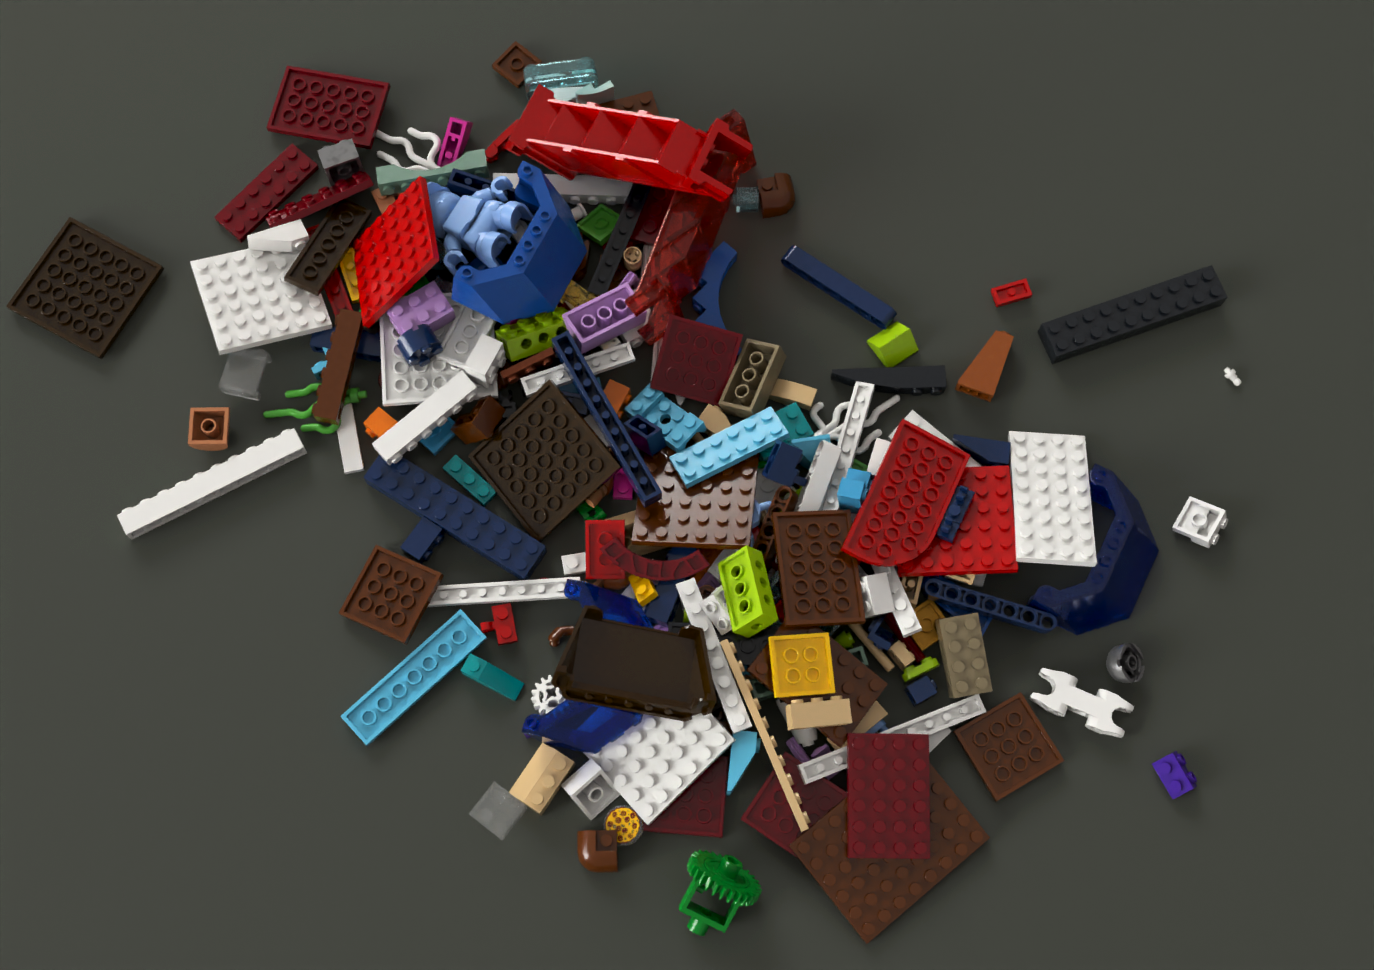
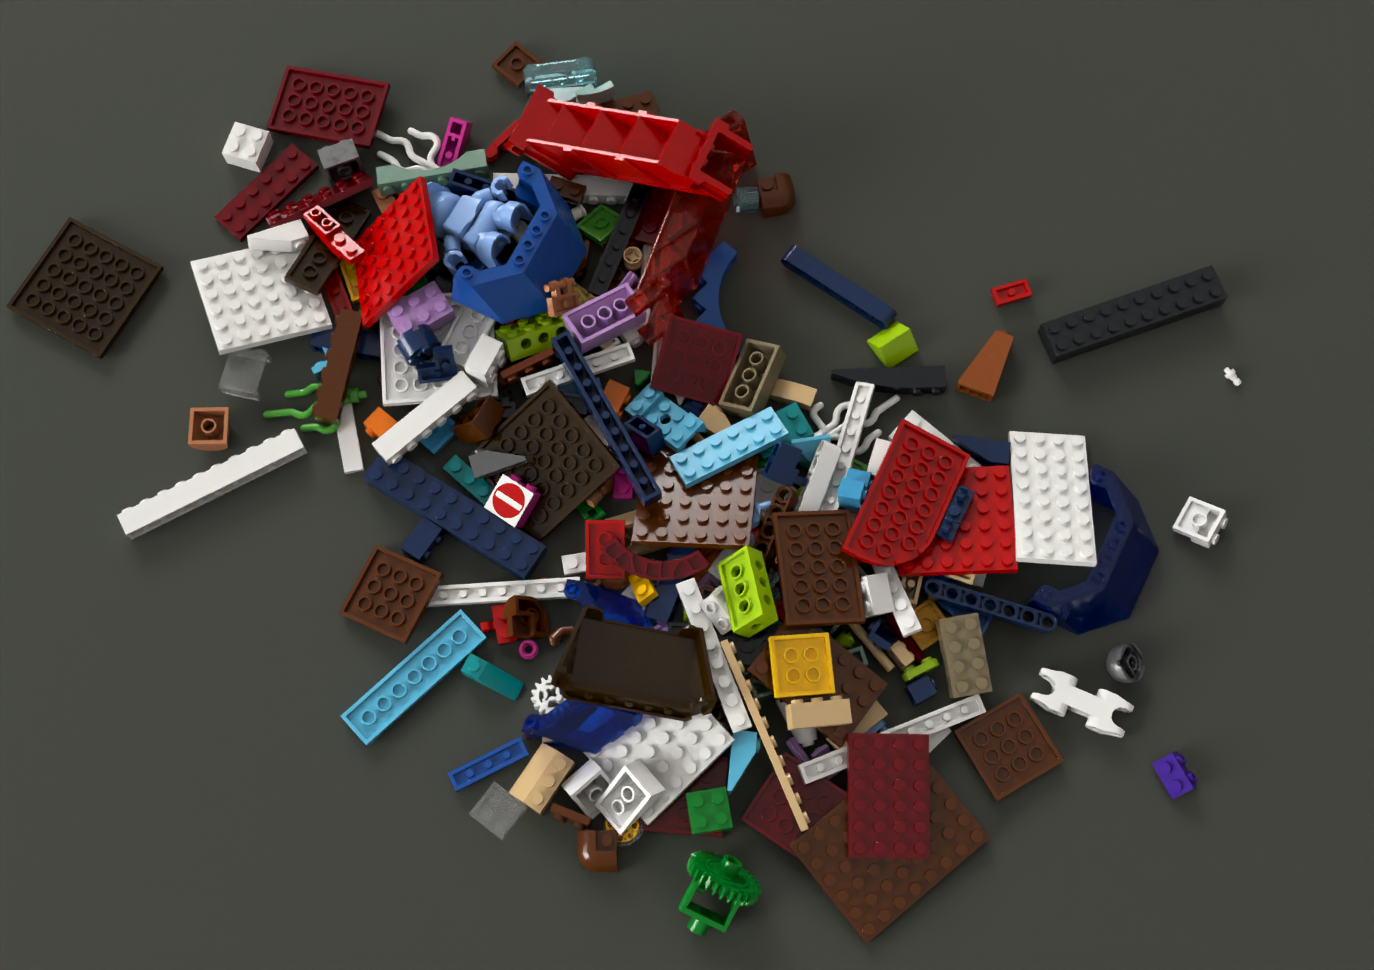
none -> white brick [222,122,274,173]
none -> red slope [303,205,366,265]
none -> dark blue plate [416,345,457,384]
none -> blue plate [448,737,530,792]
none -> dark grey slope [468,448,533,479]
none -> piece [484,473,542,528]
none -> reddish brown brick [502,595,549,640]
none -> dark pink plate [519,640,539,660]
none -> nougat plate [544,277,580,317]
none -> reddish brown plate [550,175,587,205]
none -> reddish brown plate [550,803,593,831]
none -> white slope [595,759,665,835]
none -> green slope [634,369,651,392]
none -> dark blue plate [682,399,705,418]
none -> green brick [686,787,733,836]

